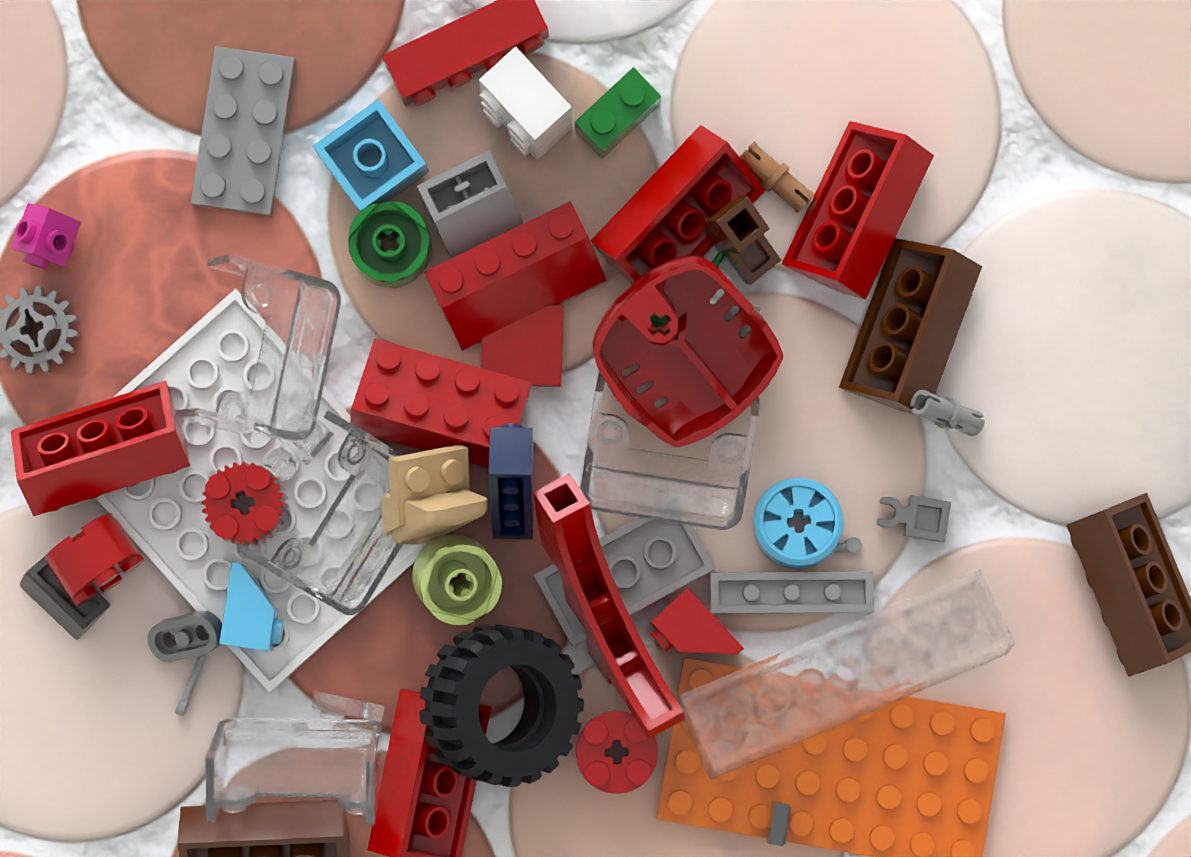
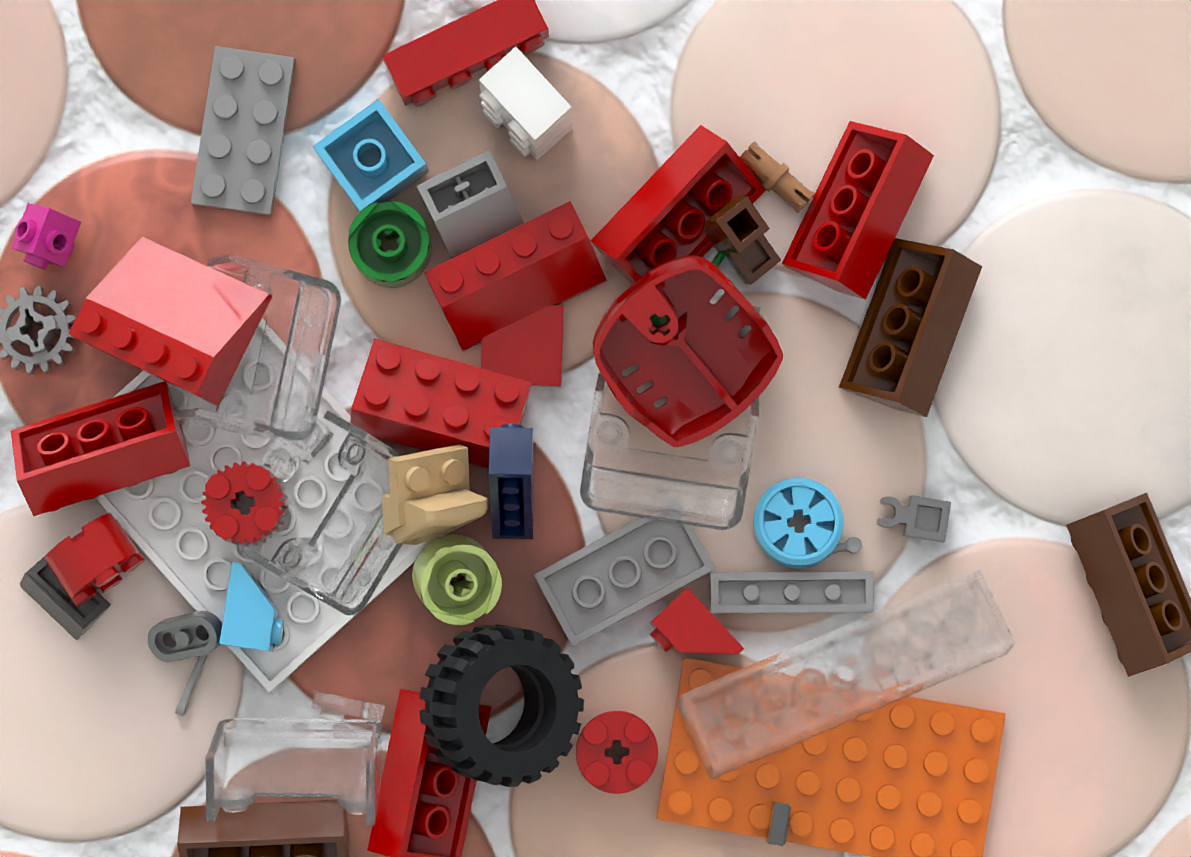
red arch [533,473,685,739] -> none
green brick [575,67,661,159] -> none
light grey pin [910,390,985,436] -> none
none -> slope [68,237,273,406]

